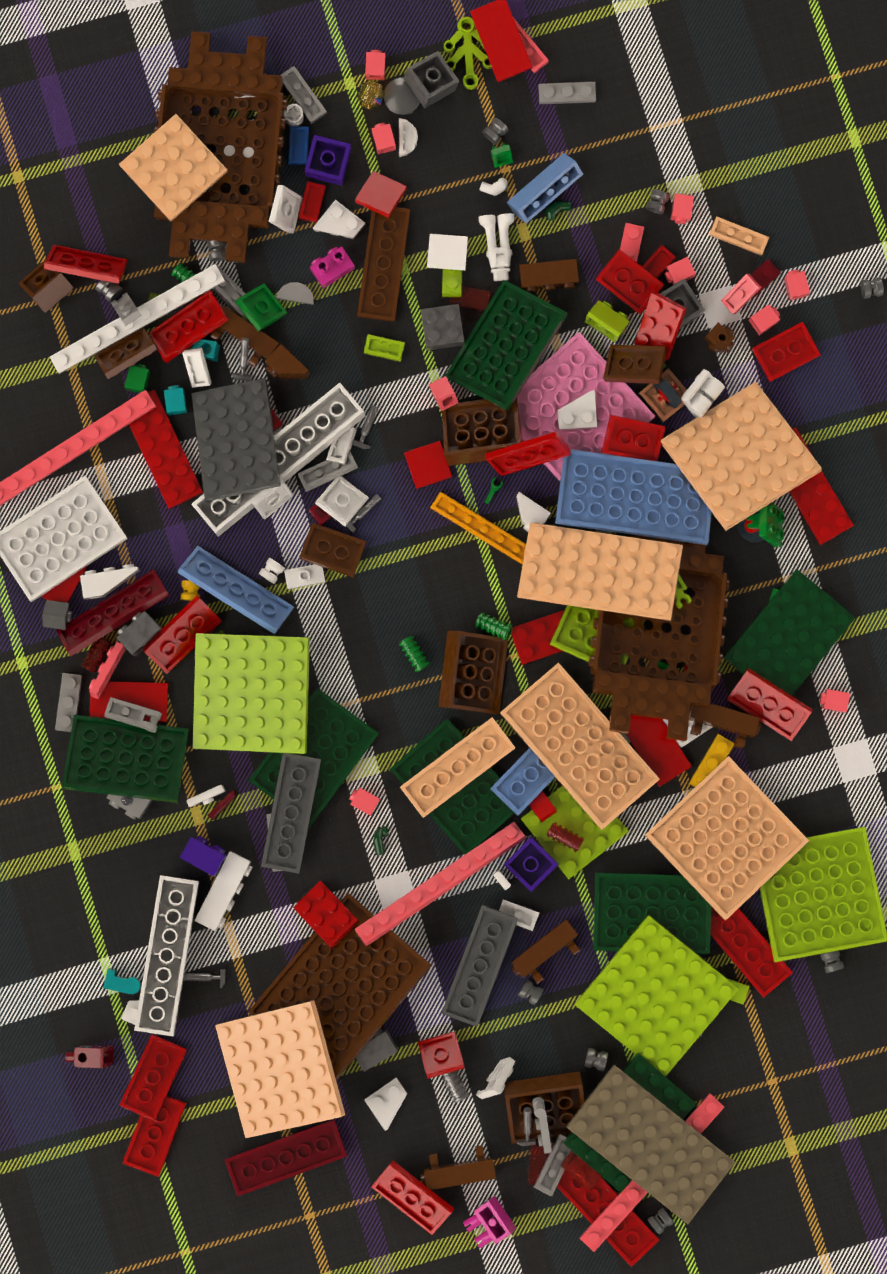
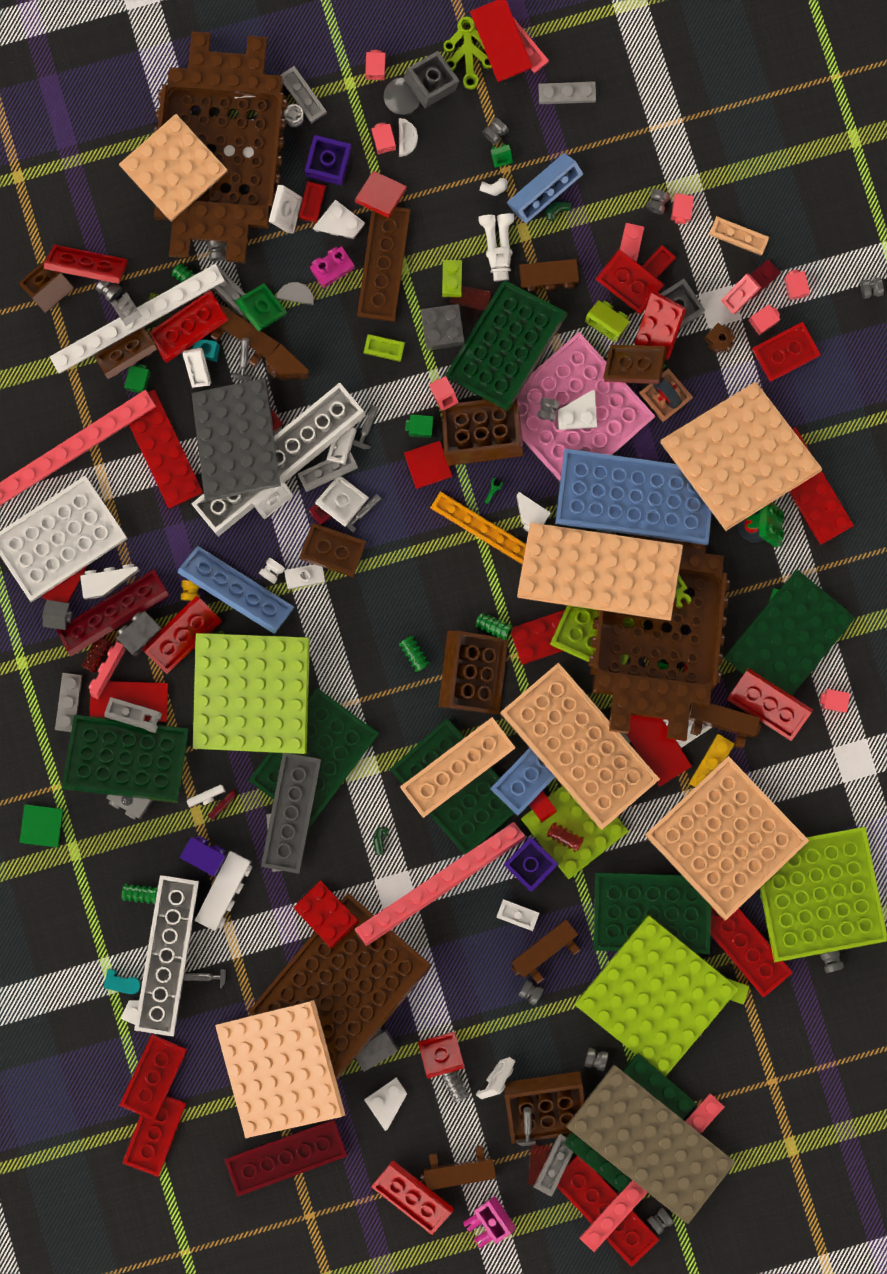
dark red torso [65,1045,114,1068] -> none
teal brick [164,385,188,416] -> none
blue tile [289,126,309,165] -> none
coral brick [349,788,380,816] -> none
clear yellow head [357,80,385,110] -> none
white tile [427,234,468,270] -> none
dark grey plate [441,904,518,1027] -> none
red tile [485,432,571,476] -> none
white tile [492,870,511,890] -> none
light grey plate [532,1097,552,1154] -> none
clear red plate [560,1150,602,1191] -> none
red plate [601,414,665,461] -> none
coral brick [664,257,696,285] -> none
white plate [681,369,725,418] -> none
none -> green tile [19,804,64,848]
none -> green piece [122,884,158,905]
none -> green brick [405,415,433,438]
none -> flat silver wheel [537,398,560,422]

